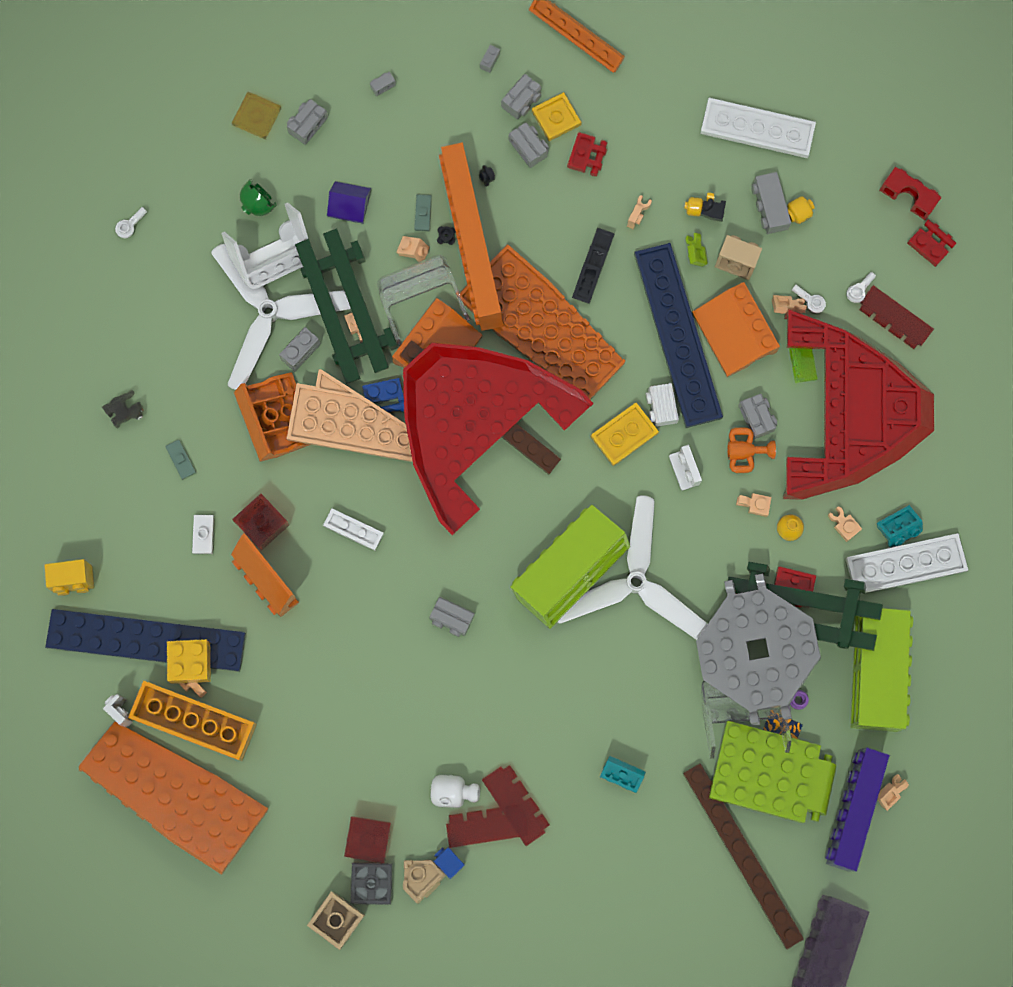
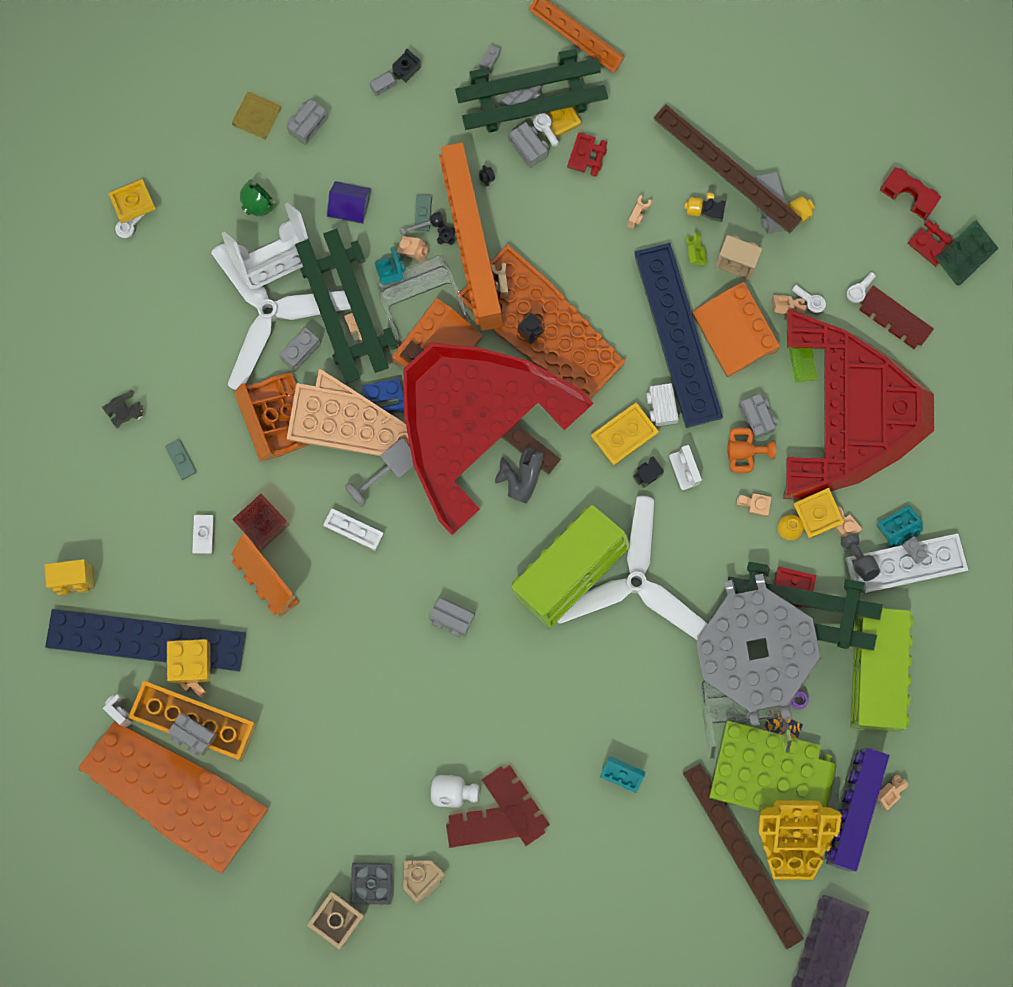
clear red brick [344,816,392,863] -> none
blue brick [434,847,465,879] -> none
black slope [572,228,615,304] -> none
white plate [700,98,816,158] -> none
none -> yellow tile [108,179,156,224]
none -> light grey brick [168,713,217,756]
none -> light grey piece [344,438,413,507]
none -> teal bracket [375,247,405,285]
none -> black brick [392,49,421,82]
none -> hinge [400,211,444,235]
none -> dark green fence [455,49,608,133]
none -> tan plate [491,263,508,299]
none -> dark grey piece [495,447,544,504]
none -> black brick [518,313,544,345]
none -> white plate [533,113,559,147]
none -> black brick [633,456,664,488]
none -> reddish brown plate [653,104,802,234]
none -> yellow wedge [758,800,841,880]
none -> yellow tile [793,488,845,539]
none -> dark grey piece [841,534,880,581]
none -> light grey piece [902,537,929,564]
none -> clear green plate [935,220,999,285]

